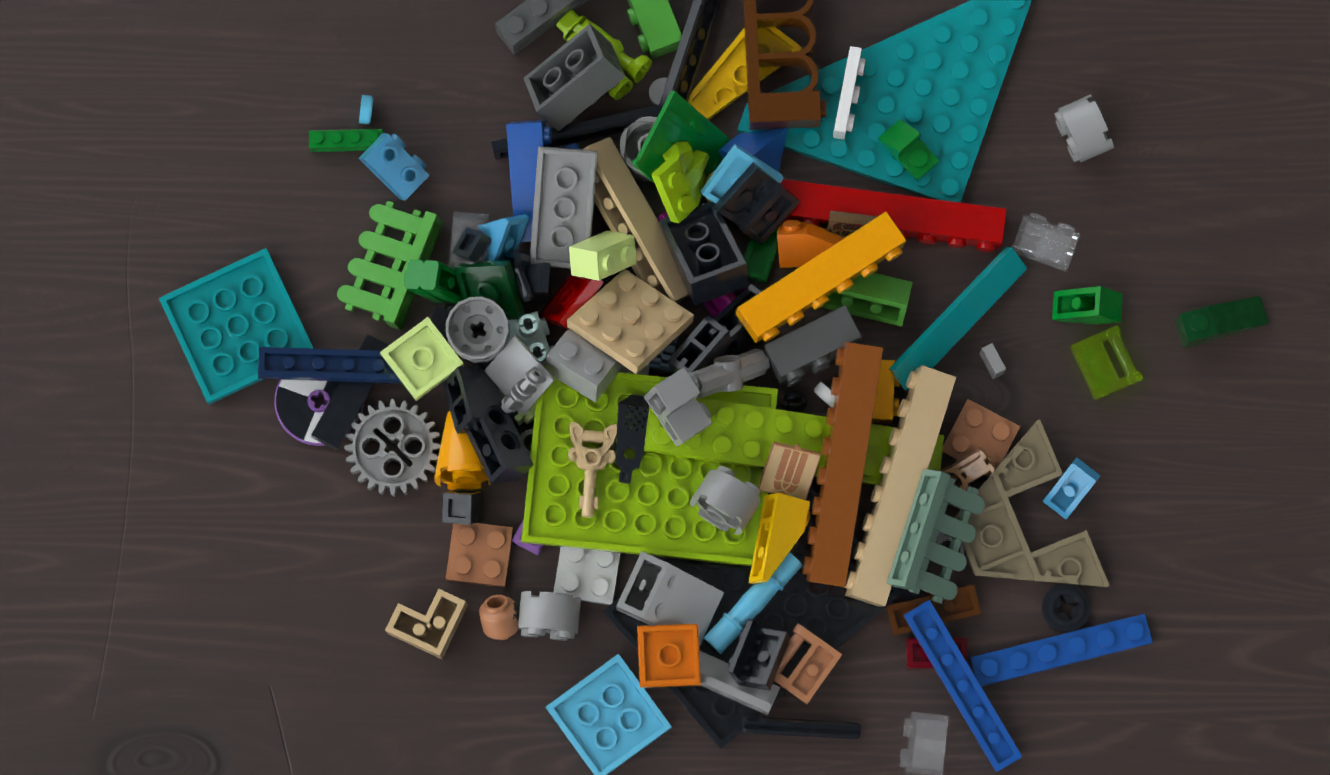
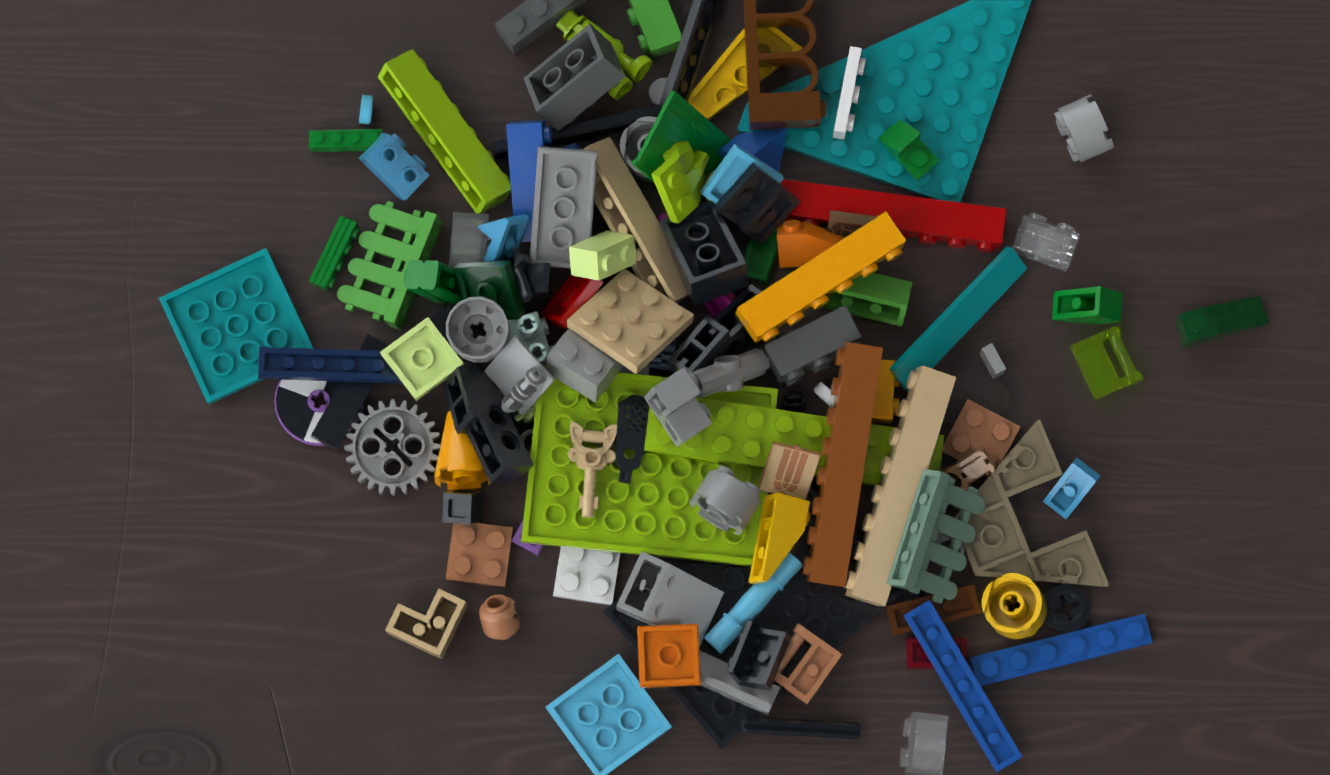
black plate [452,227,491,263] -> none
light grey brick [518,591,581,641] -> none
none -> green piece [309,215,360,292]
none -> lime brick [378,49,511,215]
none -> yellow brick [982,573,1047,639]

